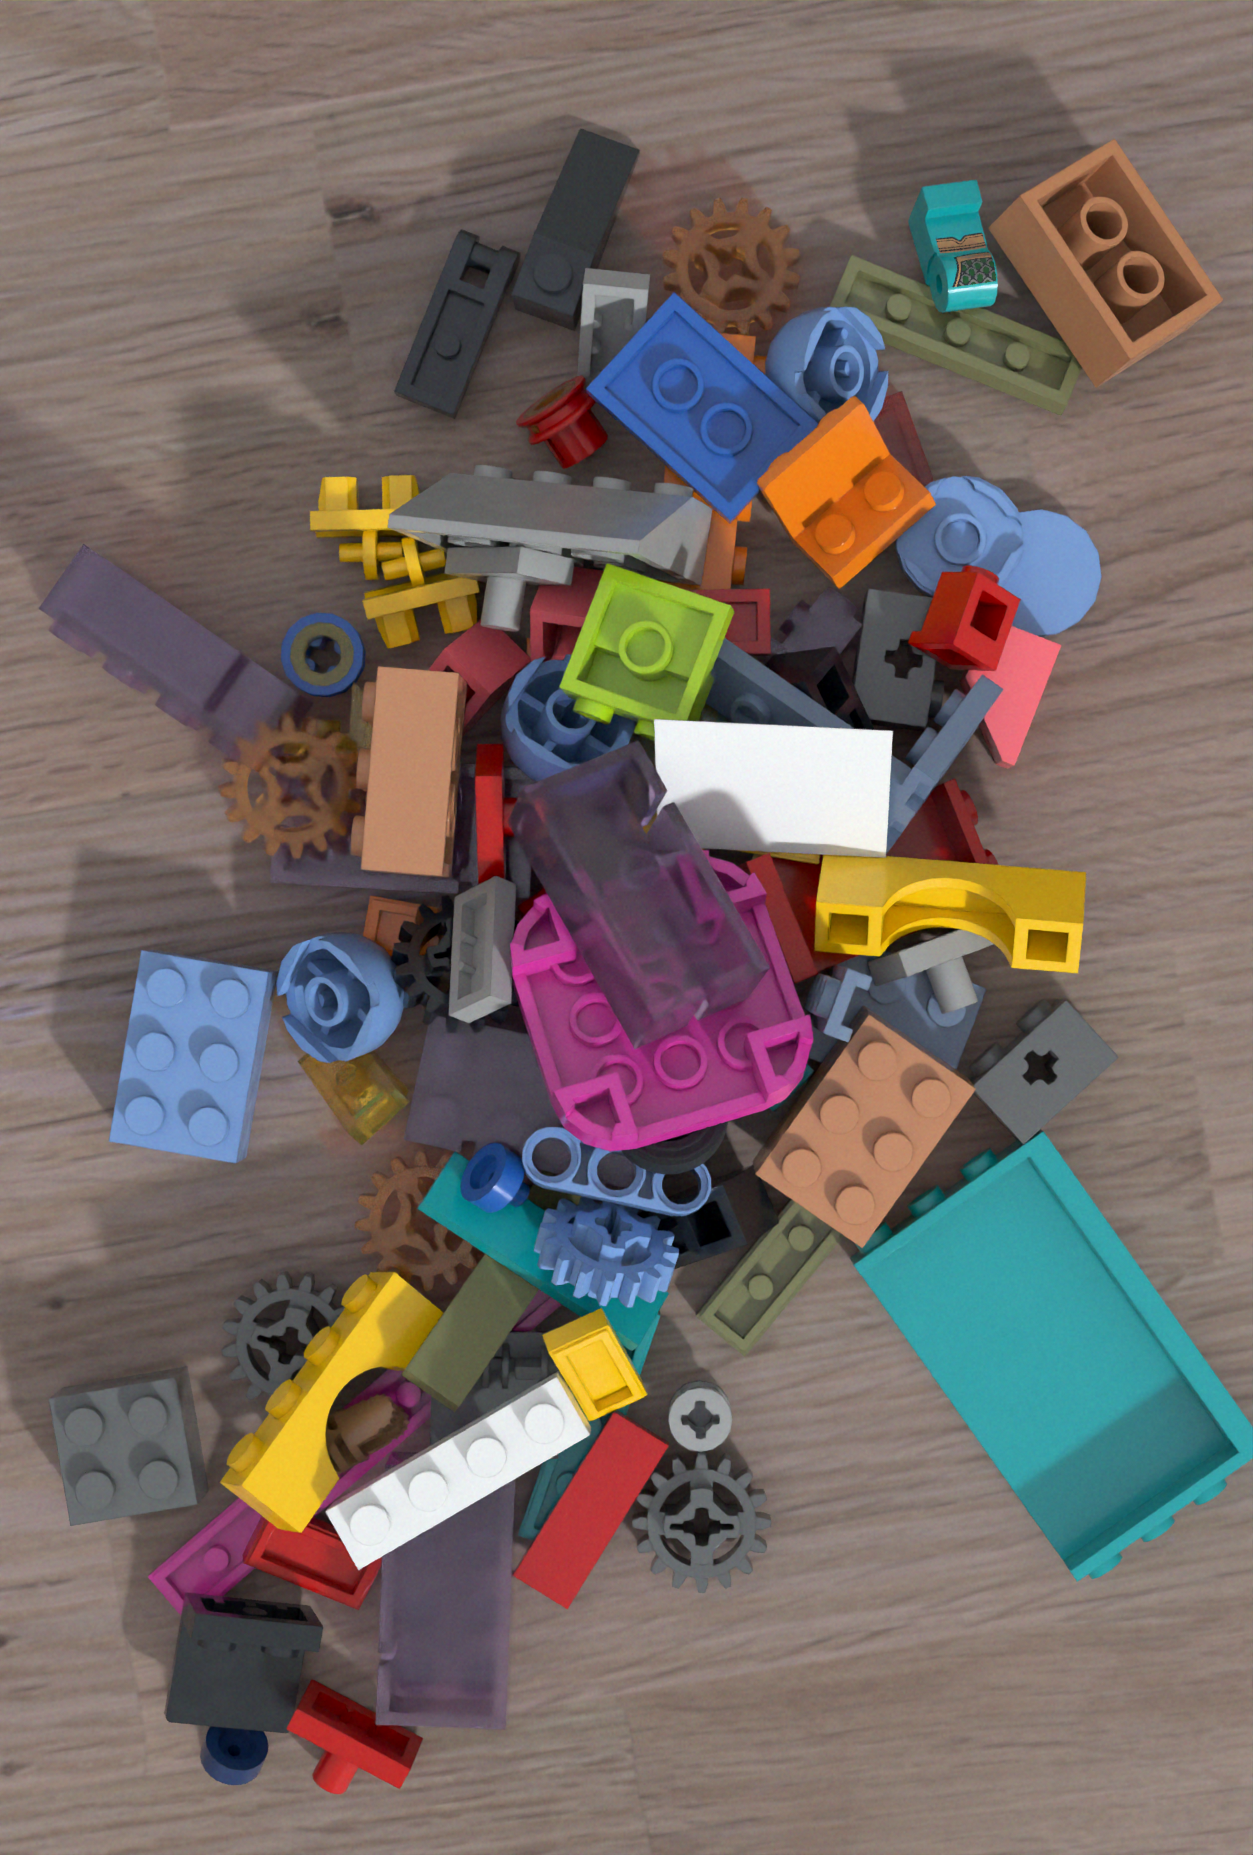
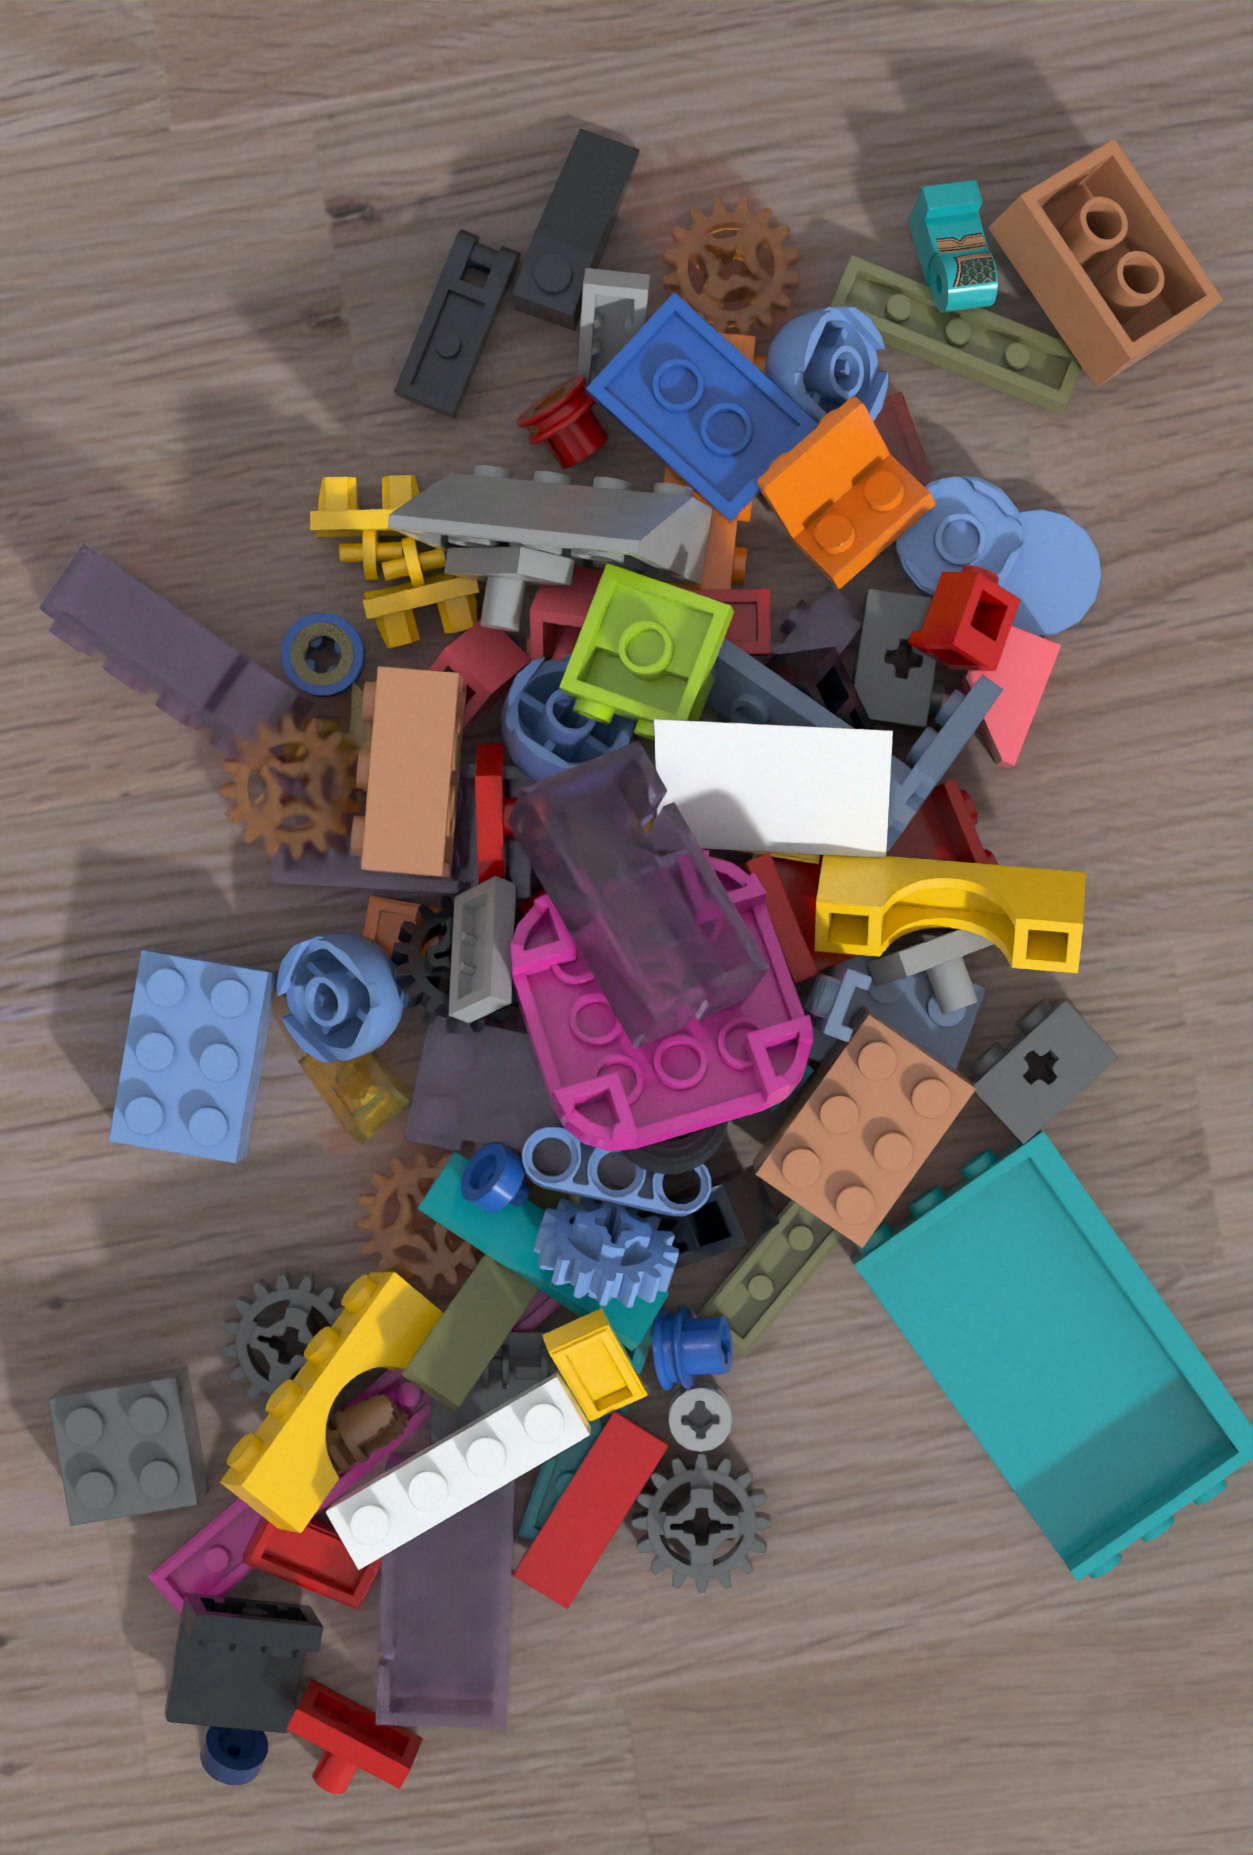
none -> blue piece [652,1305,732,1391]

